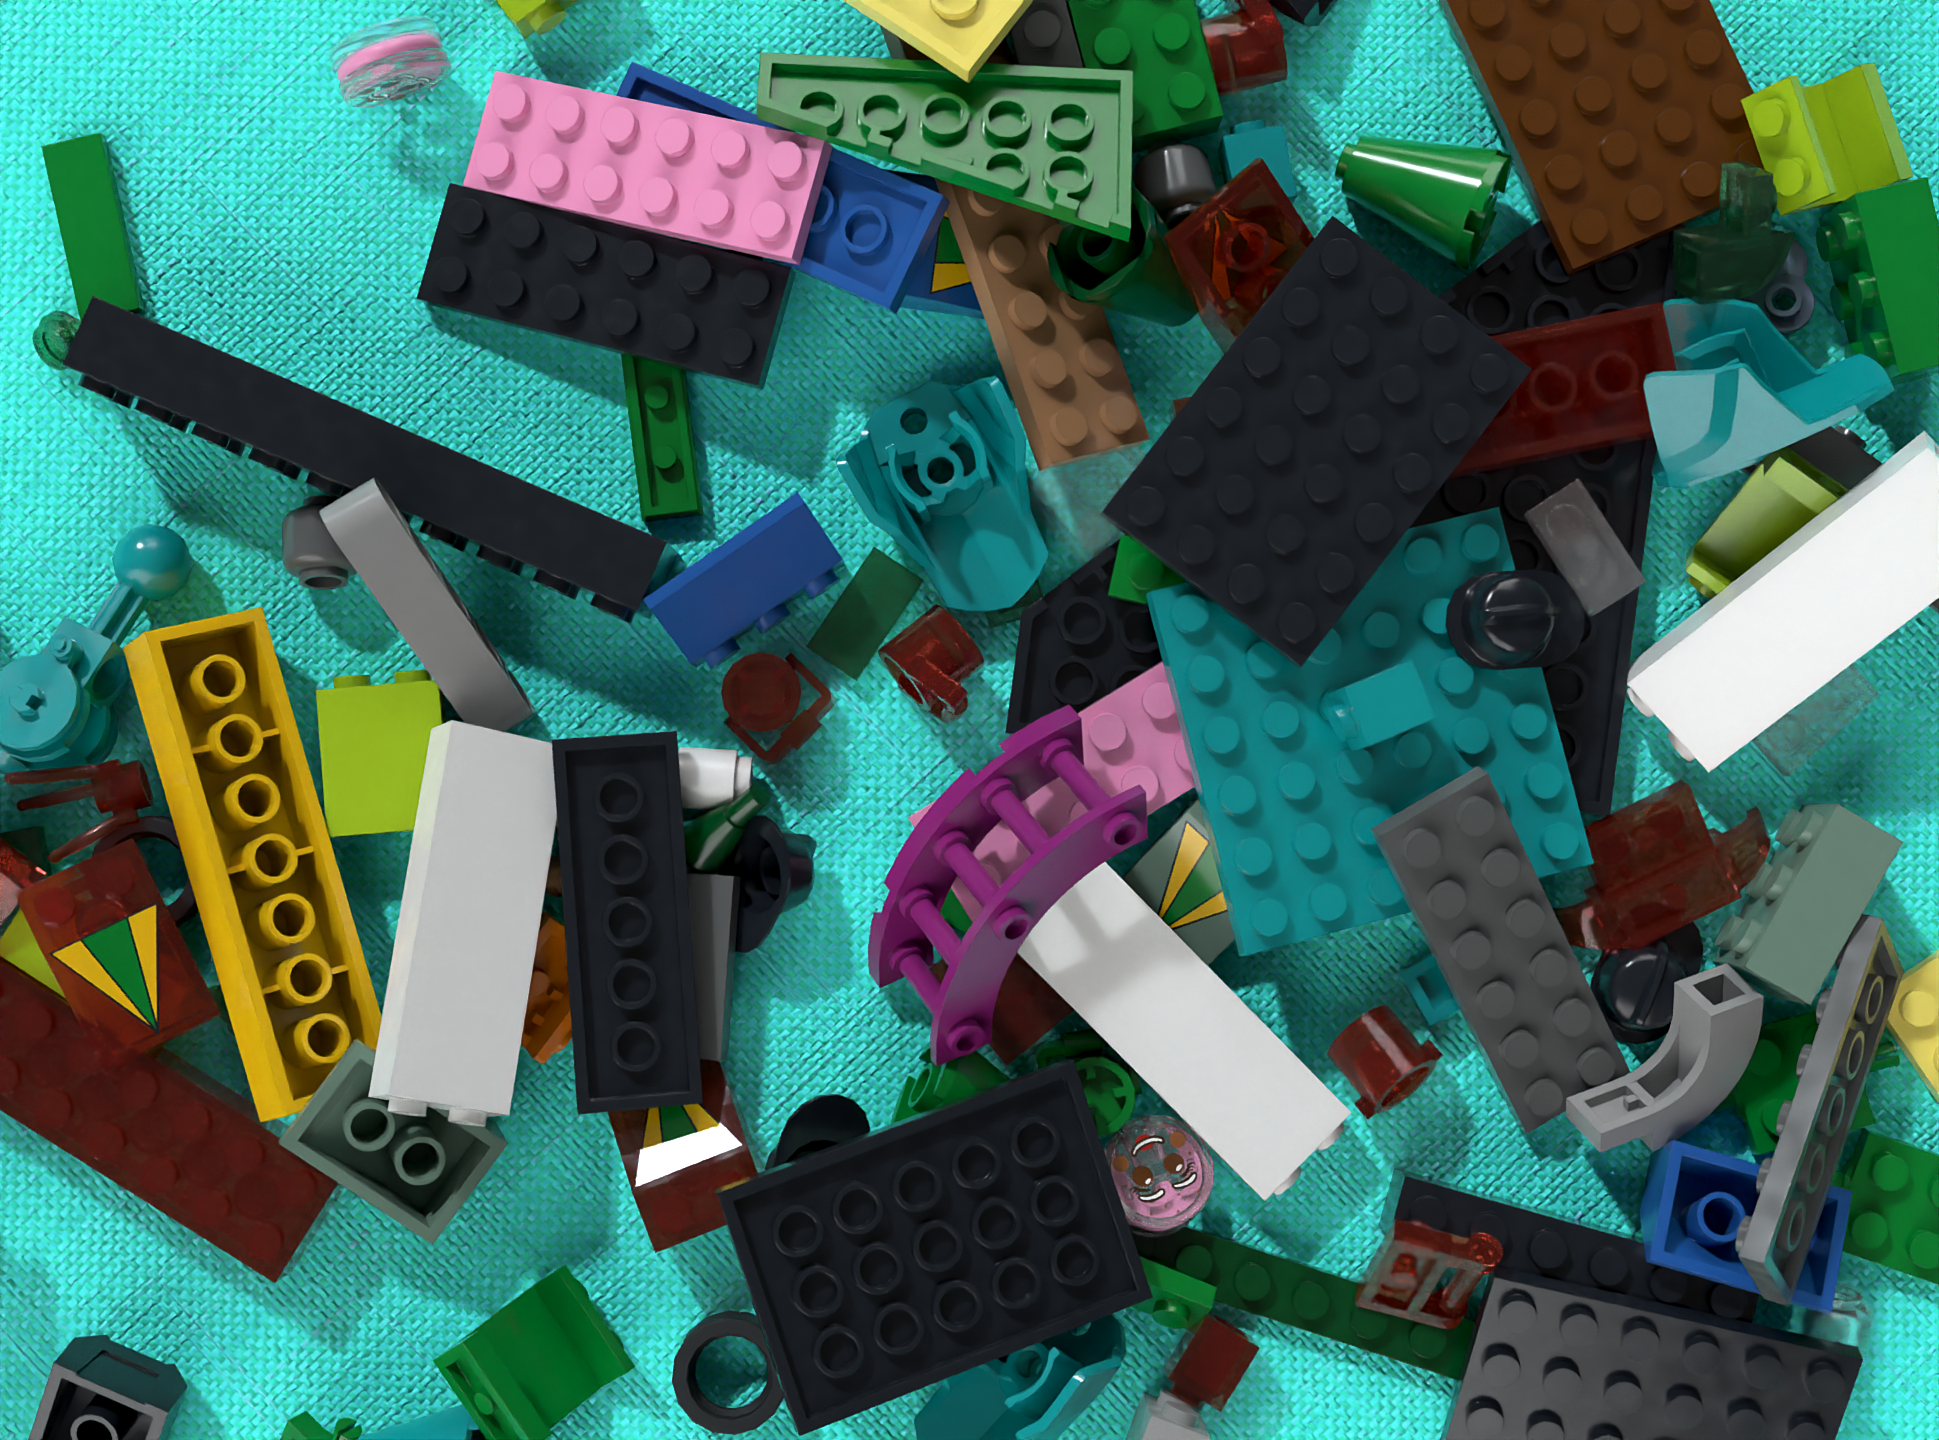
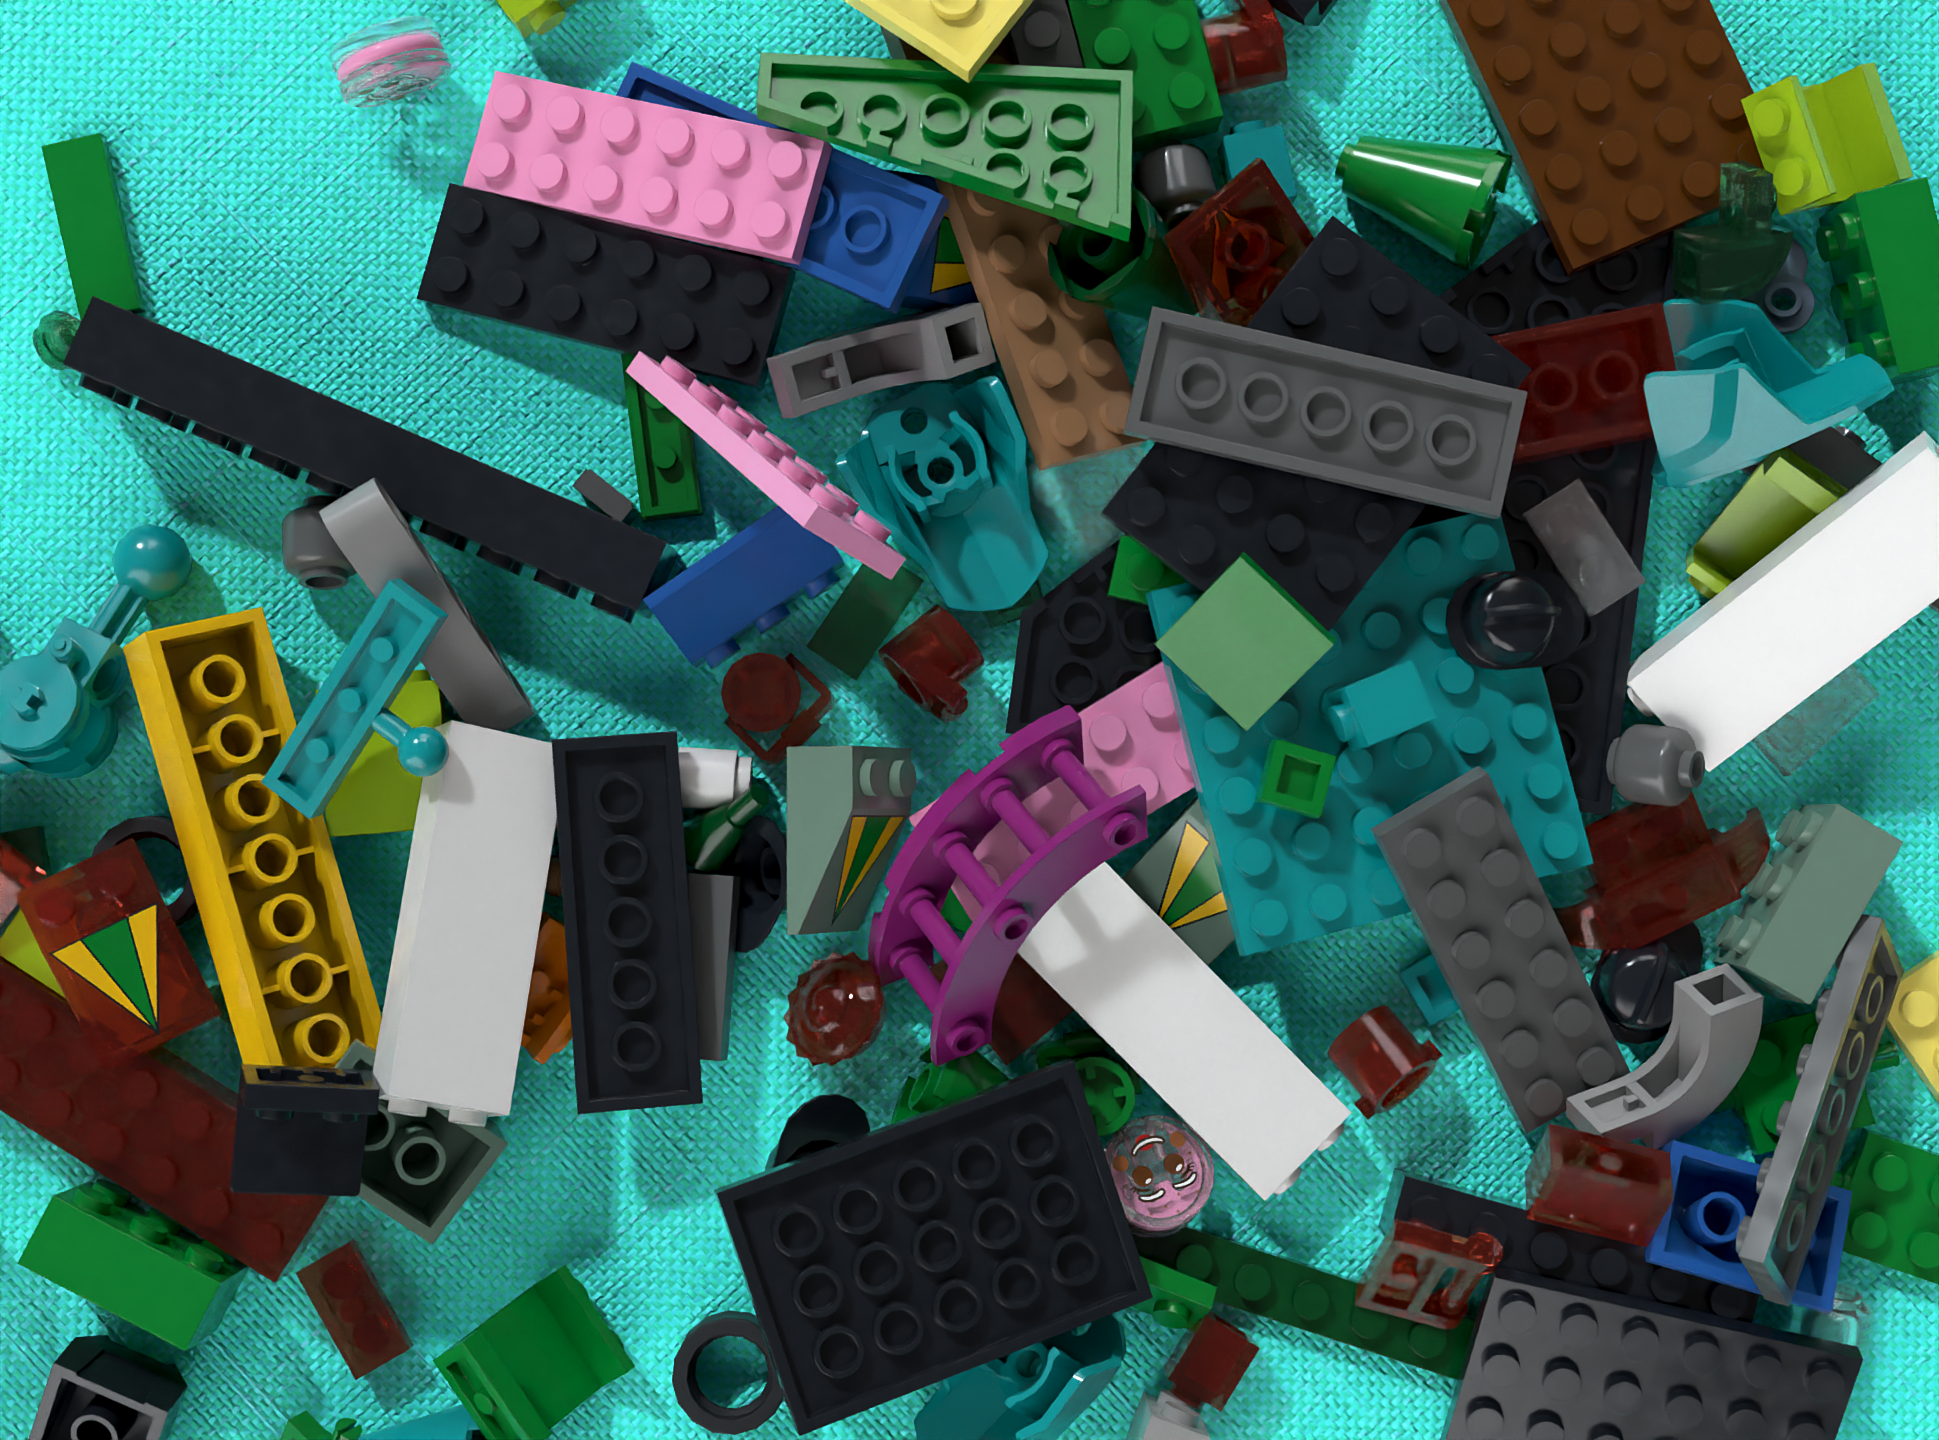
clear red plant [4,759,153,863] -> none
clear red slope [608,1059,765,1253] -> none
none -> green brick [17,1179,250,1351]
none -> black bracket [229,1064,380,1197]
none -> teal plate [262,578,449,819]
none -> clear red plate [296,1239,414,1380]
none -> dark grey tile [572,469,640,526]
none -> bright pink plate [626,351,906,580]
none -> light grey arch [766,302,997,418]
none -> clear red piece [783,951,887,1067]
none -> sand green slope [787,745,916,935]
none -> dark grey plate [1123,306,1528,519]
none -> green tile [1155,552,1336,731]
none -> green plate [1255,739,1337,819]
none -> clear red brick [1525,1124,1674,1247]
none -> dark grey head [1606,724,1705,807]

